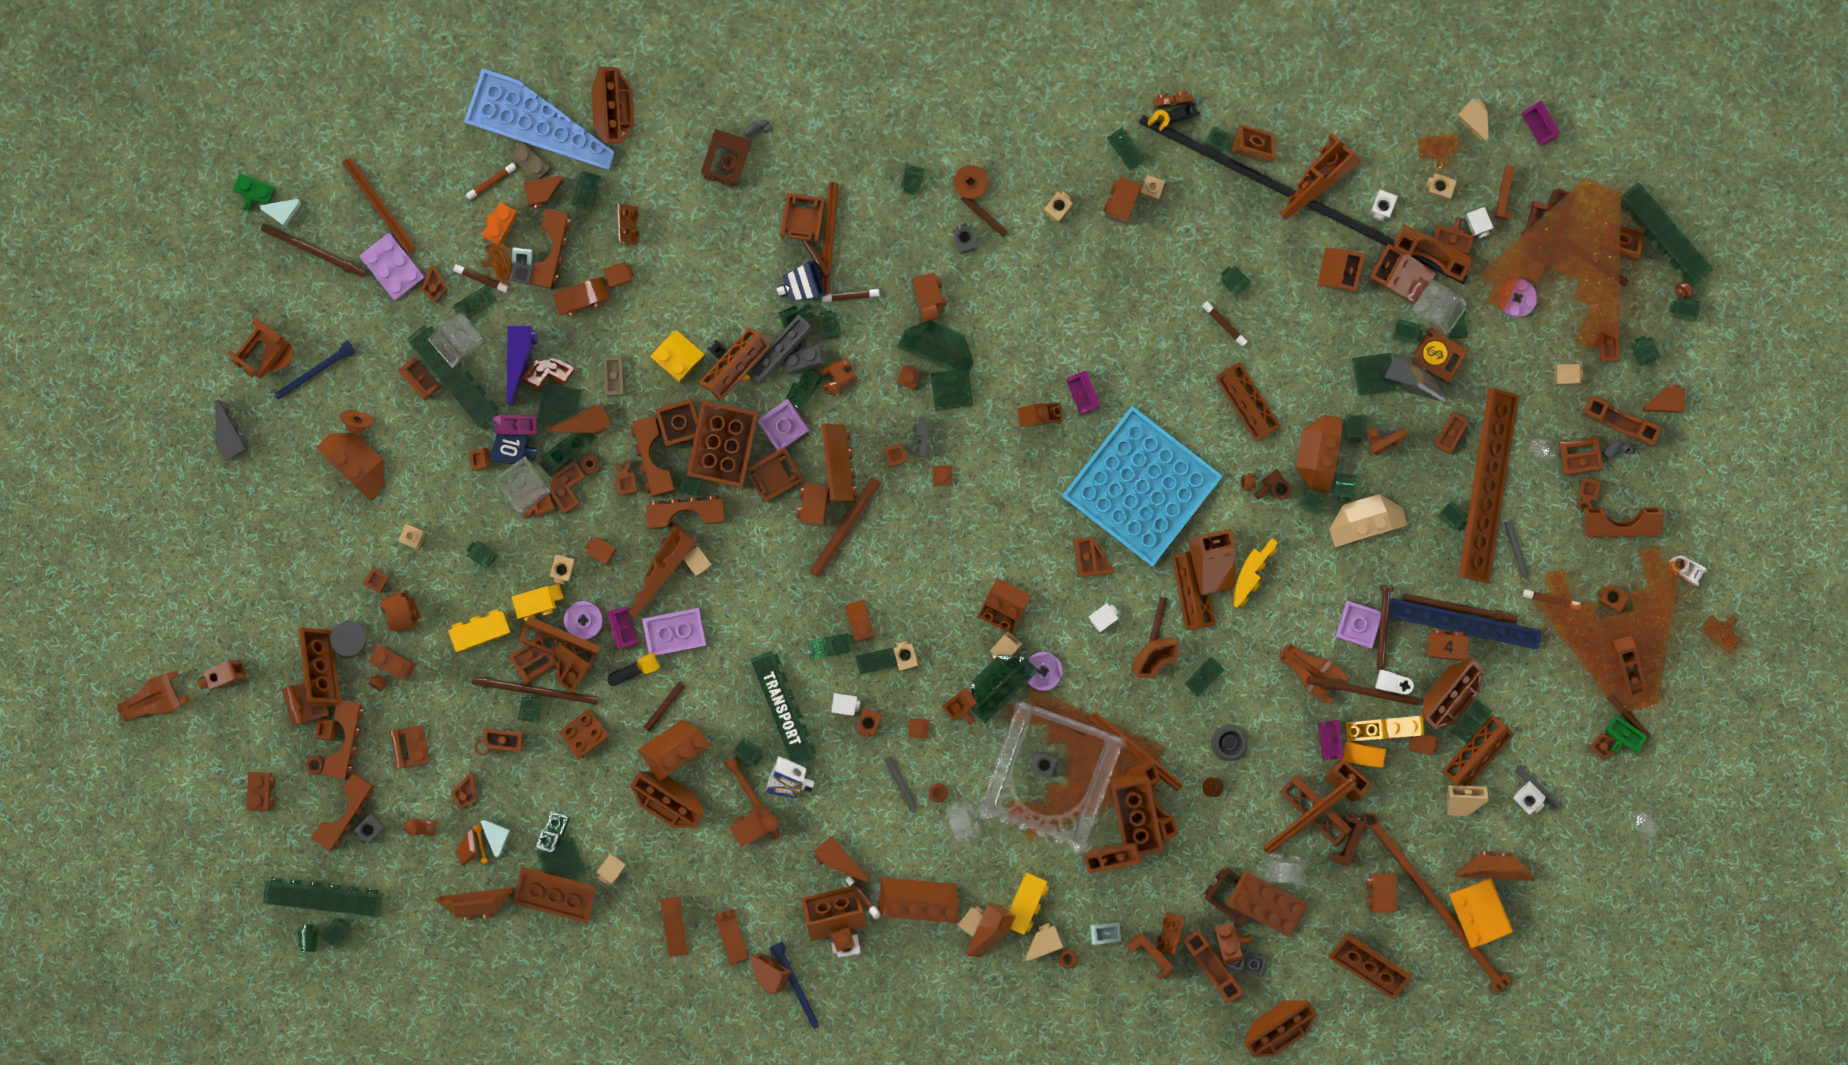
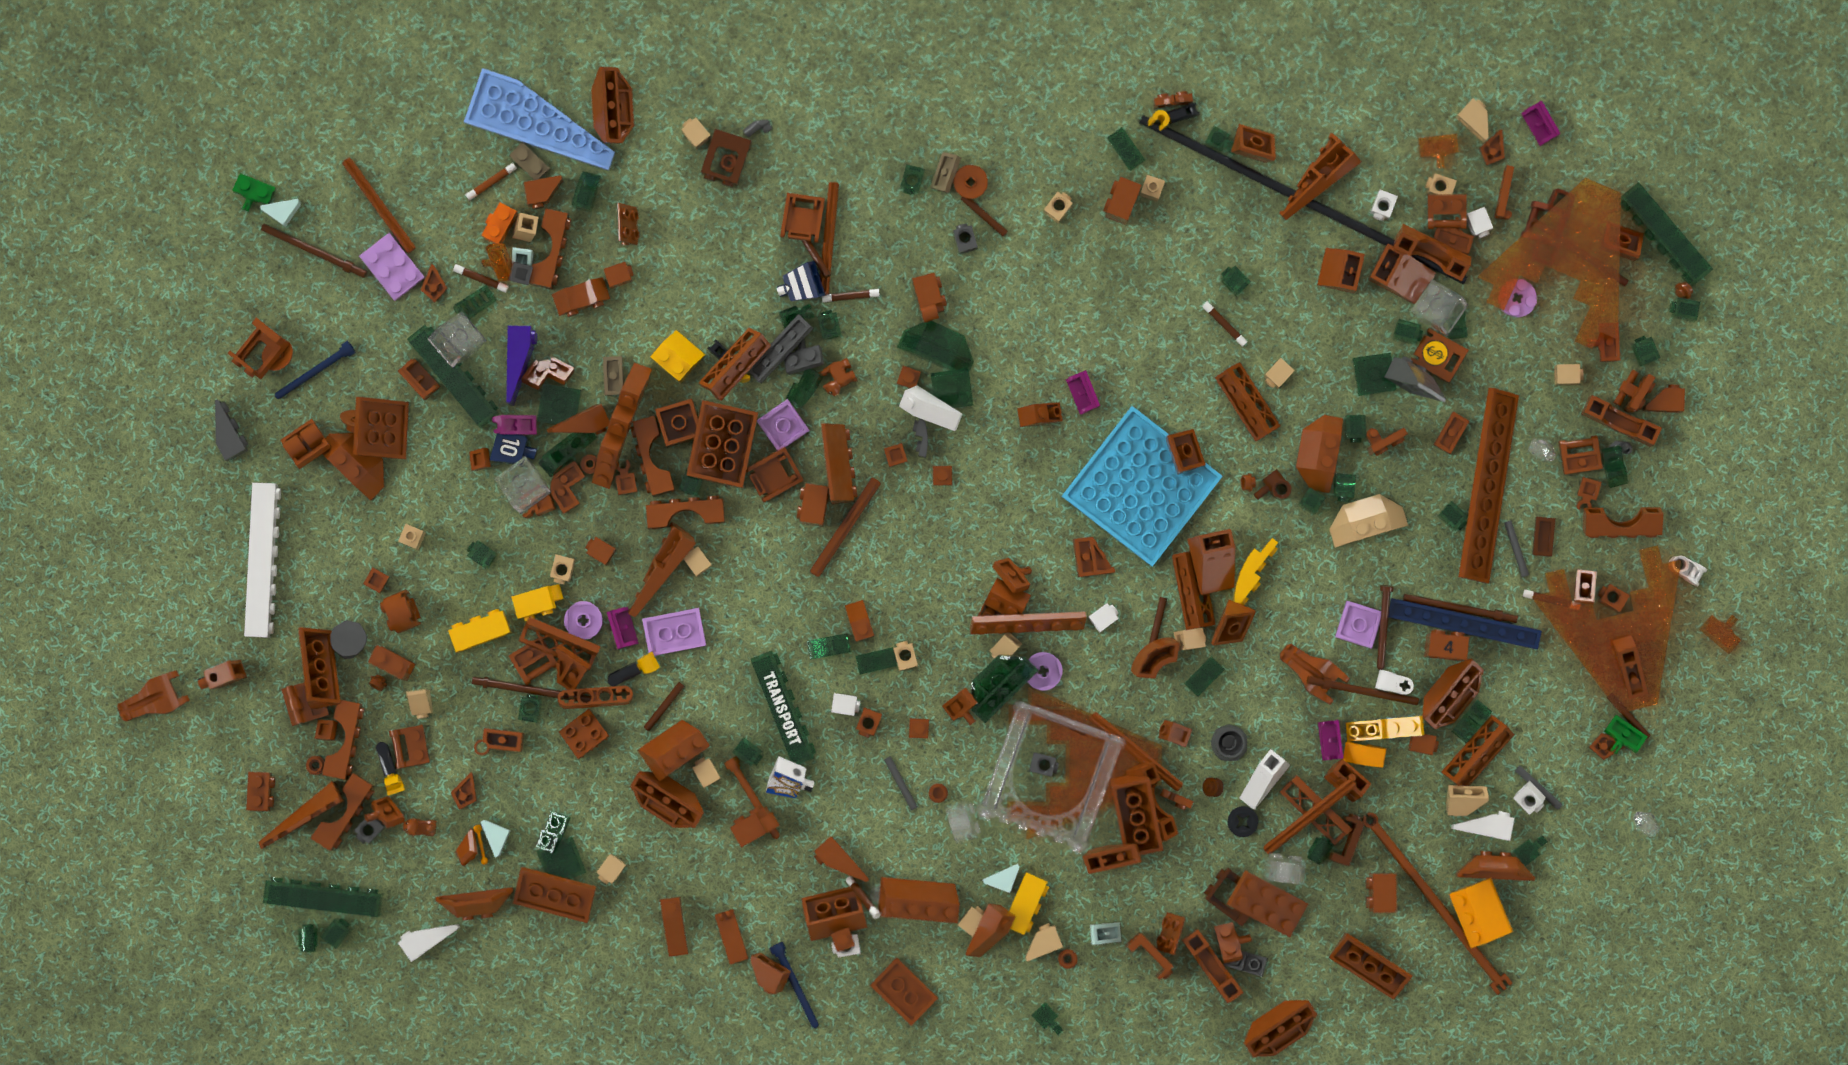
none -> white brick [244,483,281,638]
none -> dark orange wedge [258,781,343,849]
none -> dark orange plate [280,419,331,469]
none -> dark orange plate [353,397,409,459]
none -> dark orange plate [365,796,405,828]
none -> piece [376,742,405,796]
none -> white slope [398,924,460,962]
none -> tan slope [406,689,433,719]
none -> tan brick [512,213,538,242]
none -> dark orange beam [558,686,633,709]
none -> dark orange arch [592,363,652,489]
none -> tan brick [681,118,711,150]
none -> tan brick [693,757,721,788]
none -> dark orange plate [870,957,938,1026]
none -> white slope [899,385,962,431]
none -> dark tan plate [930,152,961,193]
none -> dark orange plate [970,612,1087,635]
none -> light aqua slope [982,864,1019,893]
none -> dark orange plate [992,558,1032,594]
none -> clear green plate [1031,1002,1063,1035]
none -> dark orange bracket [1158,720,1192,747]
none -> dark orange plate [1160,788,1194,810]
none -> dark orange slope [1165,429,1206,475]
none -> tan brick [1174,628,1206,651]
none -> dark orange slope [1211,599,1256,645]
none -> black gear [1228,806,1258,837]
none -> white slope [1240,749,1290,810]
none -> tan brick [1264,358,1295,389]
none -> clear green brick [1307,835,1333,865]
none -> dark orange plate [1428,194,1467,229]
none -> white slope [1451,811,1515,841]
none -> dark orange piece [1479,130,1505,165]
none -> clear green plate [1513,835,1548,867]
none -> reddish brown tile [1532,517,1556,557]
none -> slope [1574,569,1597,604]
none -> clear green slope [1601,444,1628,488]
none -> dark orange plate [1613,370,1656,414]

